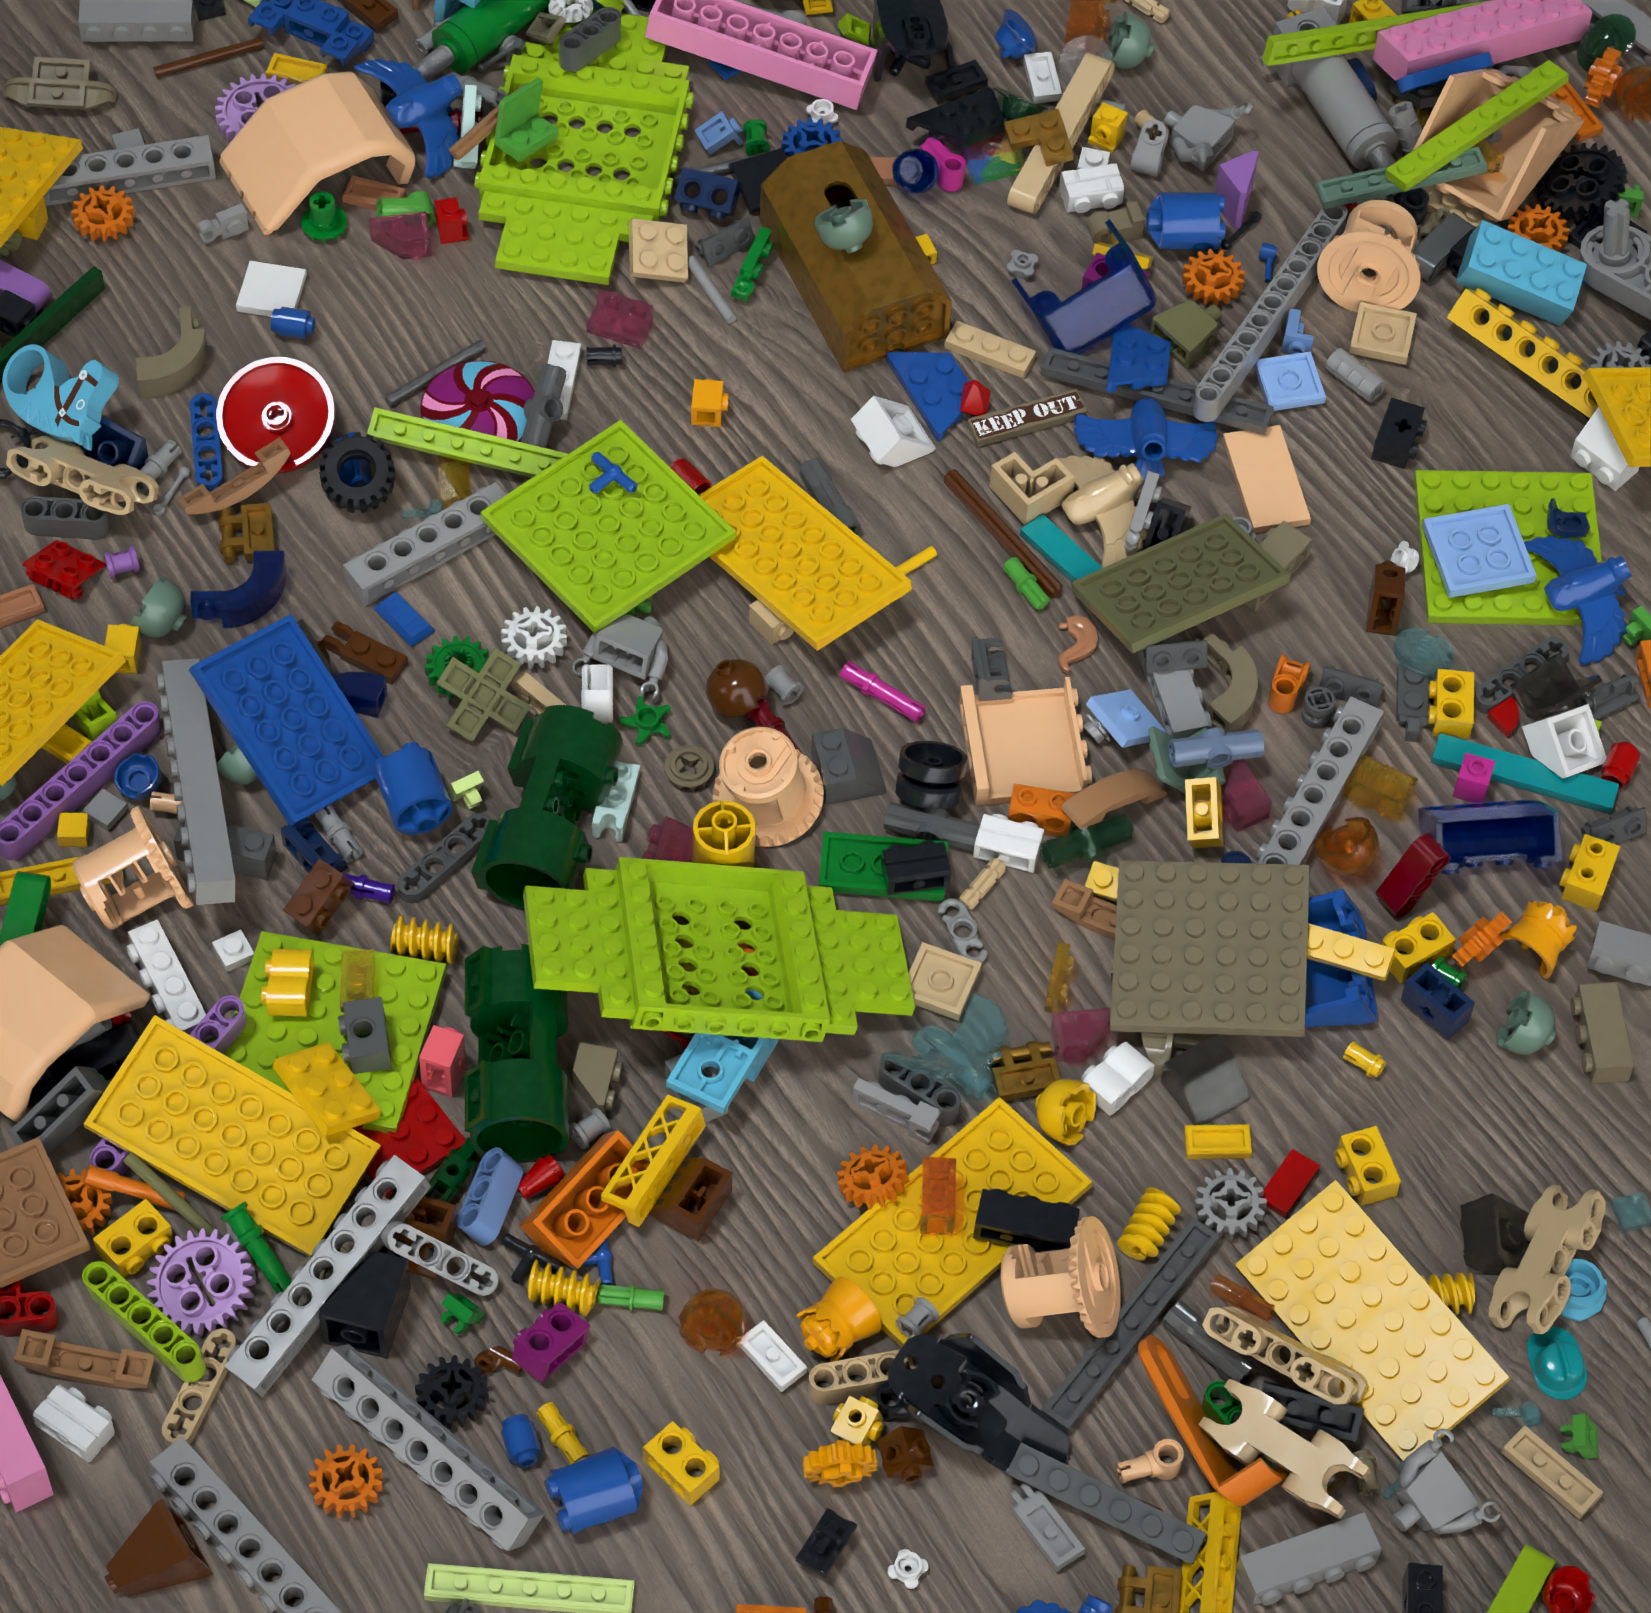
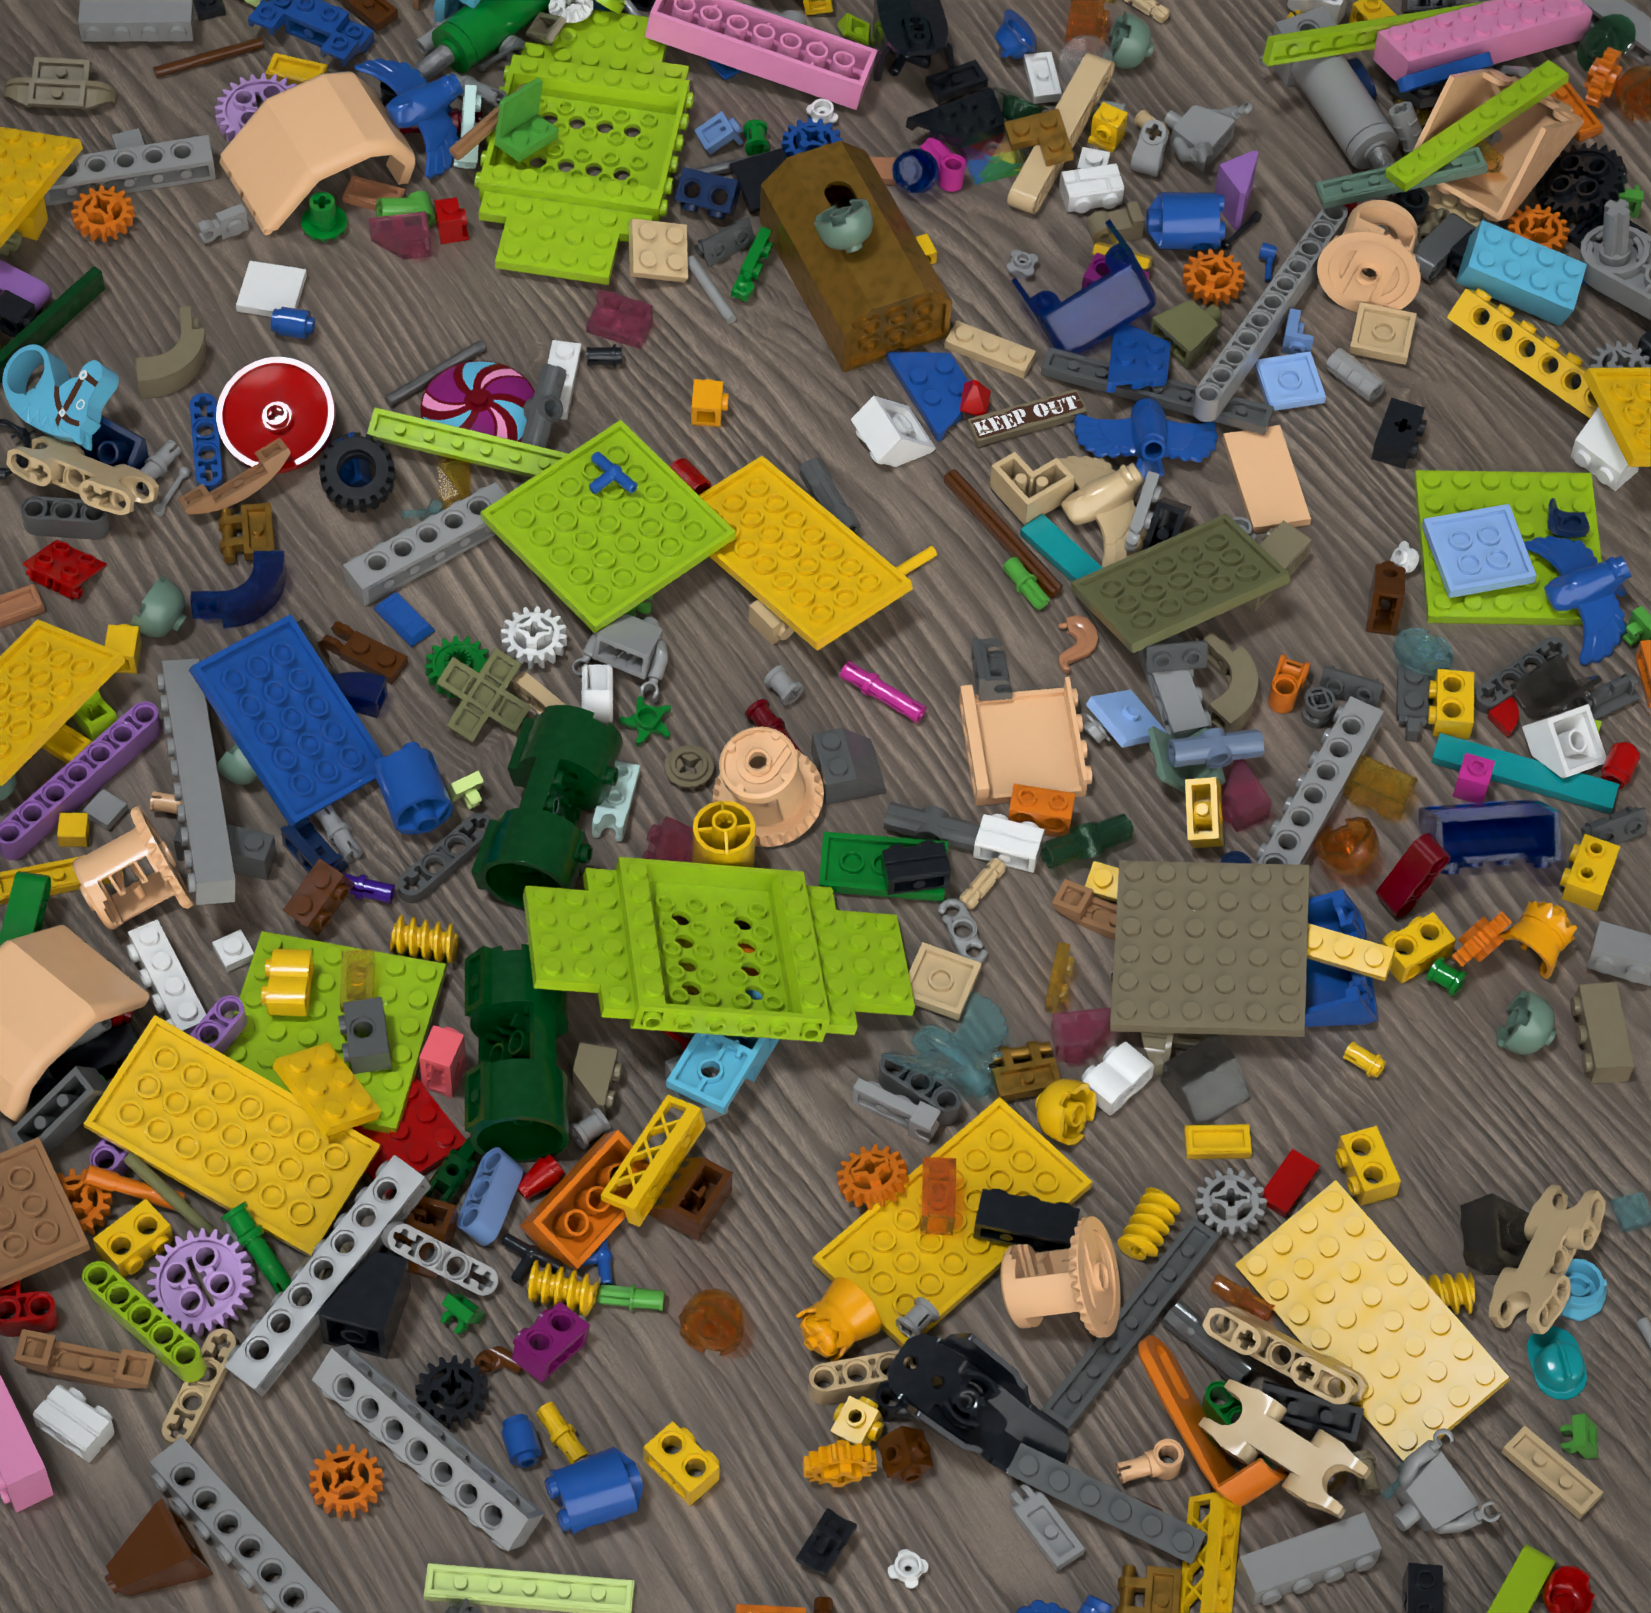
medium lavender bush [104,546,140,579] -> none
blue hair [114,753,162,800] -> none
dark grey beam [559,7,621,72] -> none
reddish brown cylinder [706,659,769,718] -> none
white plate [738,1320,807,1392] -> none
black wheel [895,741,968,809] -> none
medium nougat slope [1061,769,1168,829] -> none
dark blue brick [1401,962,1475,1040] -> none
clear light blue hand [1492,1402,1541,1427] -> none

